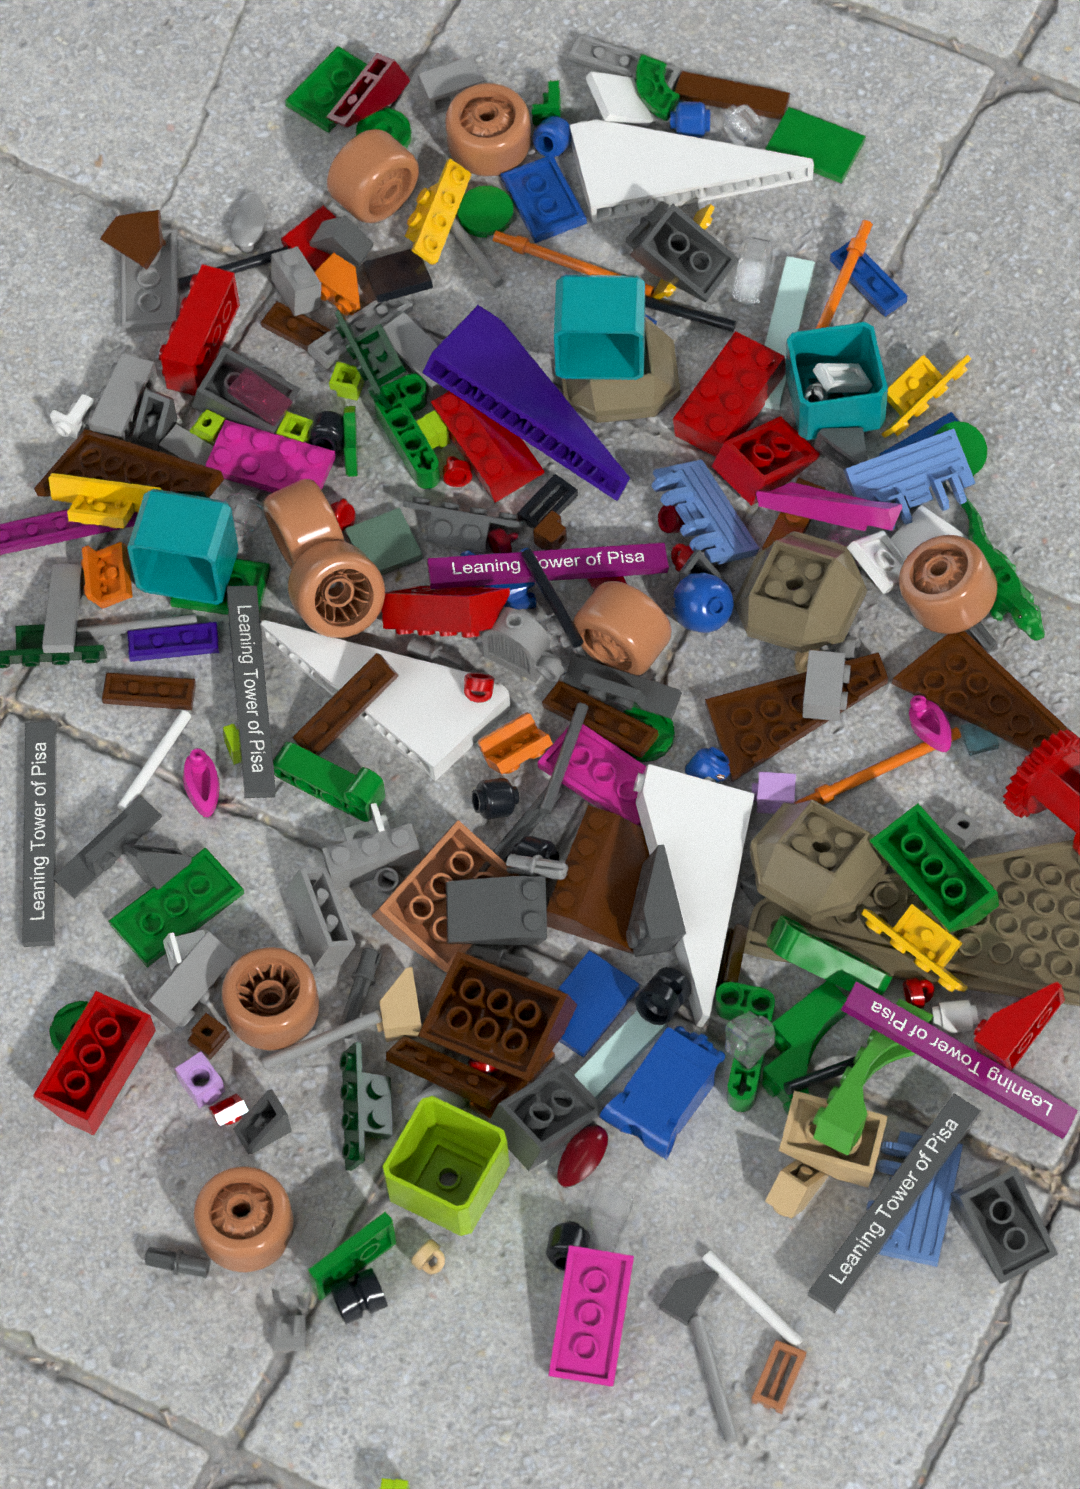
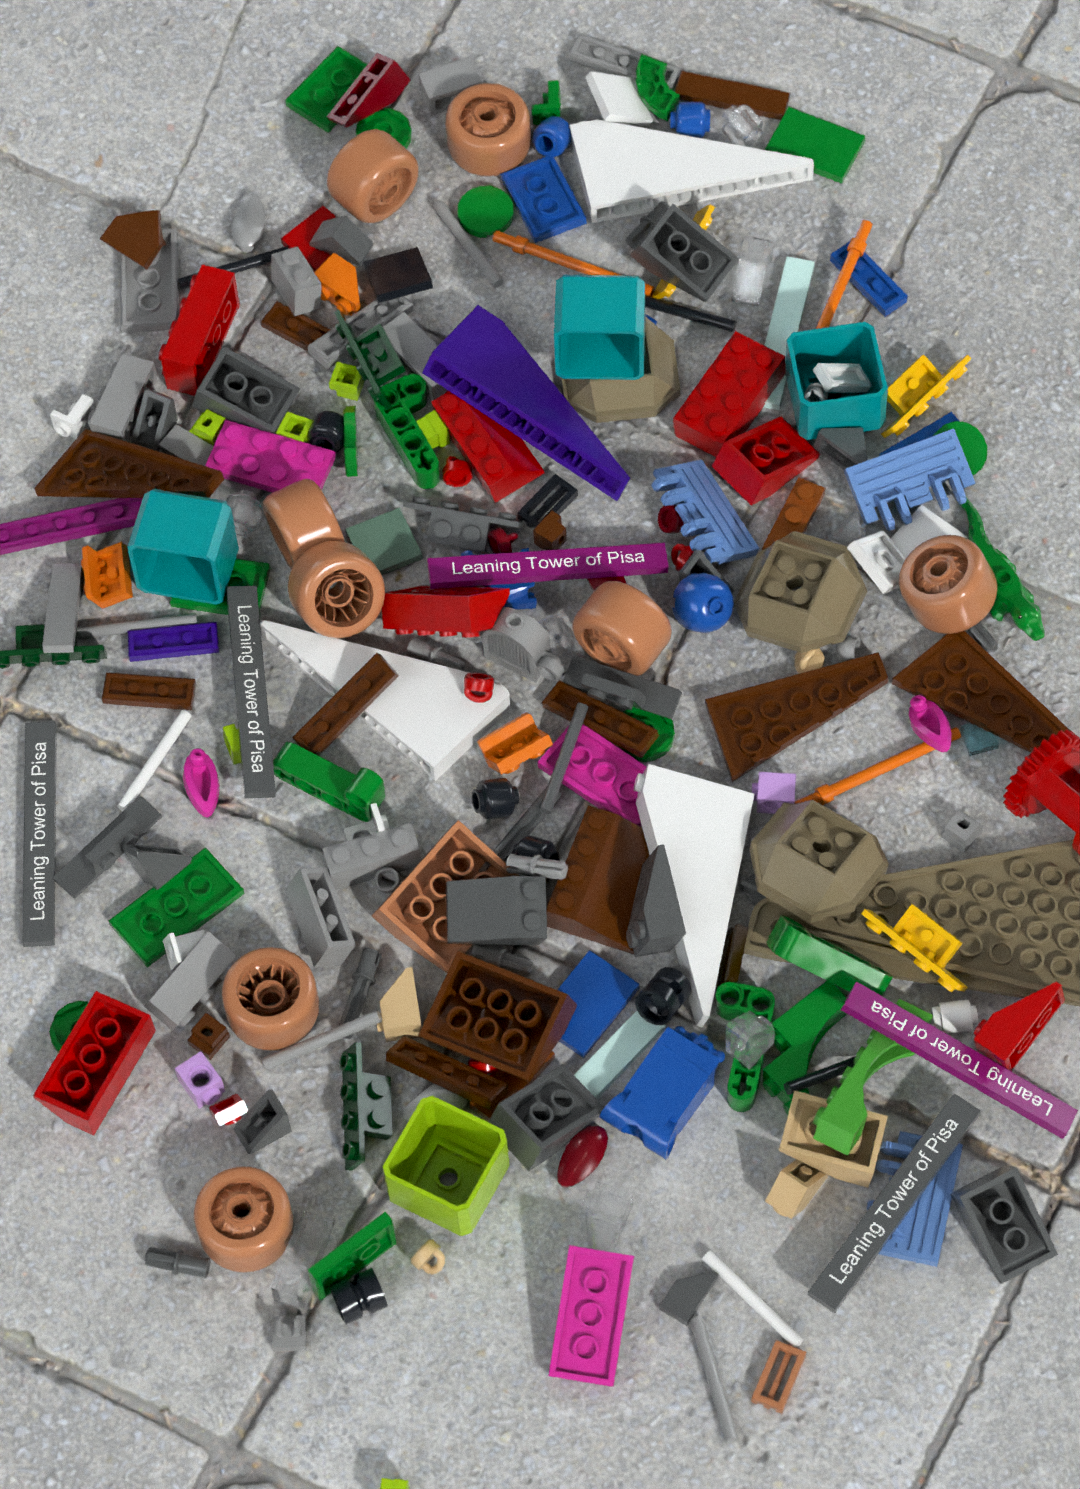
yellow bracket [49,473,162,529] -> none
clear pink plate [228,367,293,426] -> none
red tile [330,498,356,531] -> none
yellow bracket [405,158,471,265] -> none
black bar [521,549,584,648] -> none
black head [546,1221,591,1271] -> none
blue head [685,747,730,784] -> none
dark pink wedge [756,482,902,531] -> none
light grey brick [803,650,851,721] -> none
green slope [869,803,999,933] -> none
red tile [903,977,935,1009] -> none

